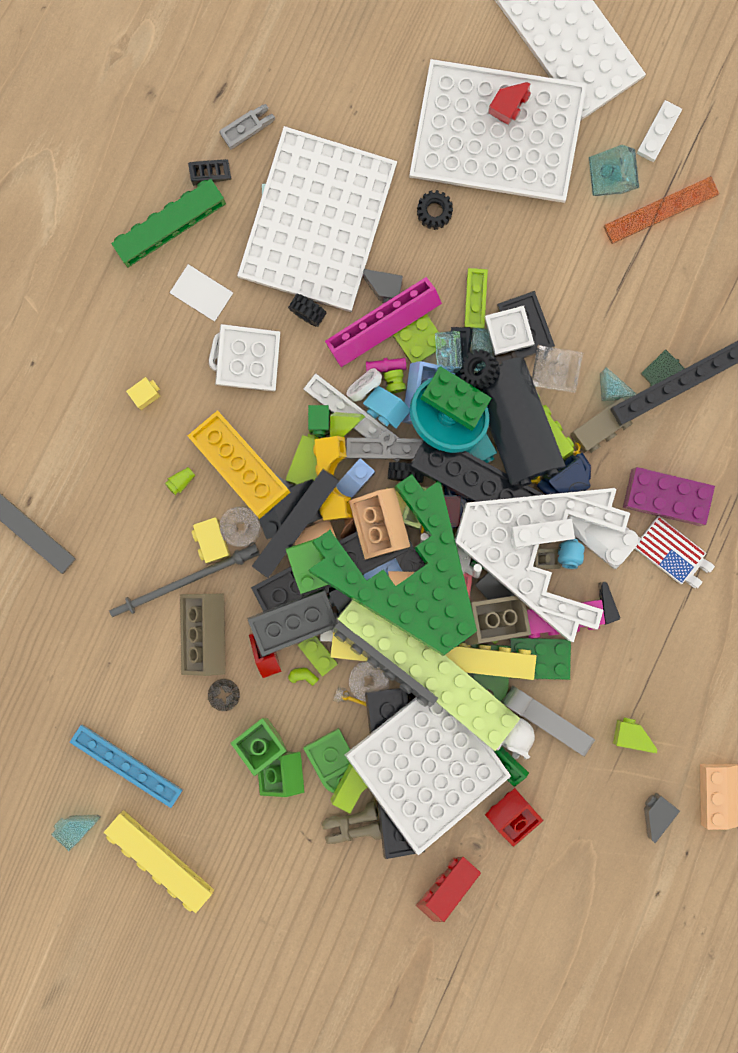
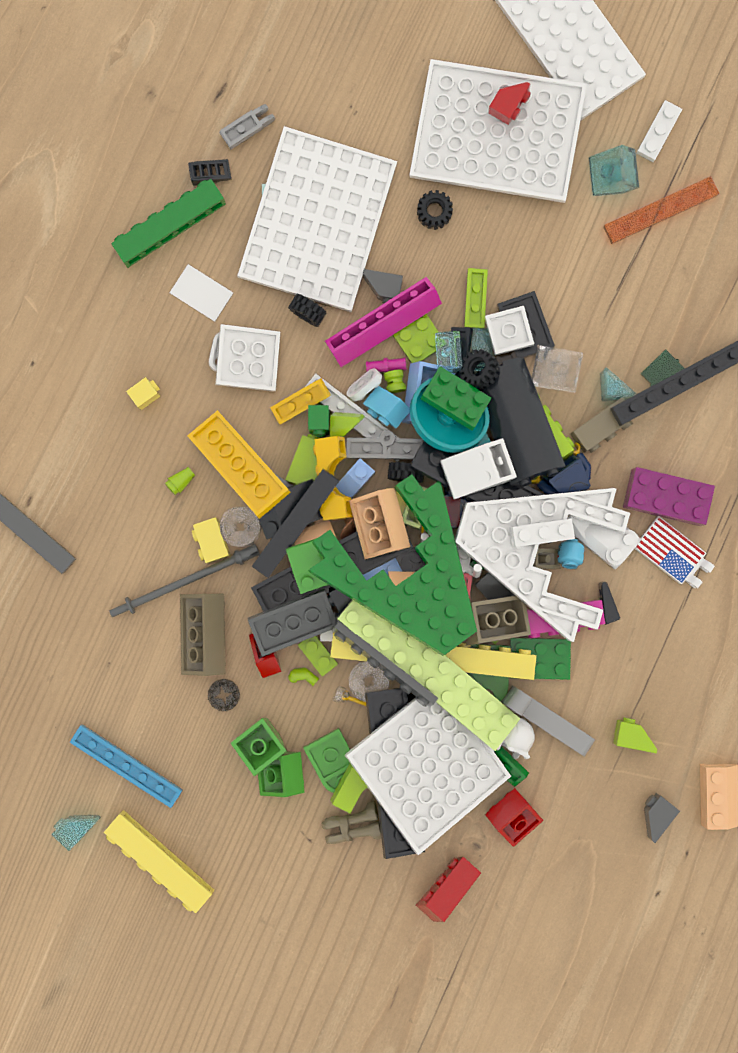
none -> yellow plate [270,378,331,425]
none -> white slope [440,438,517,499]

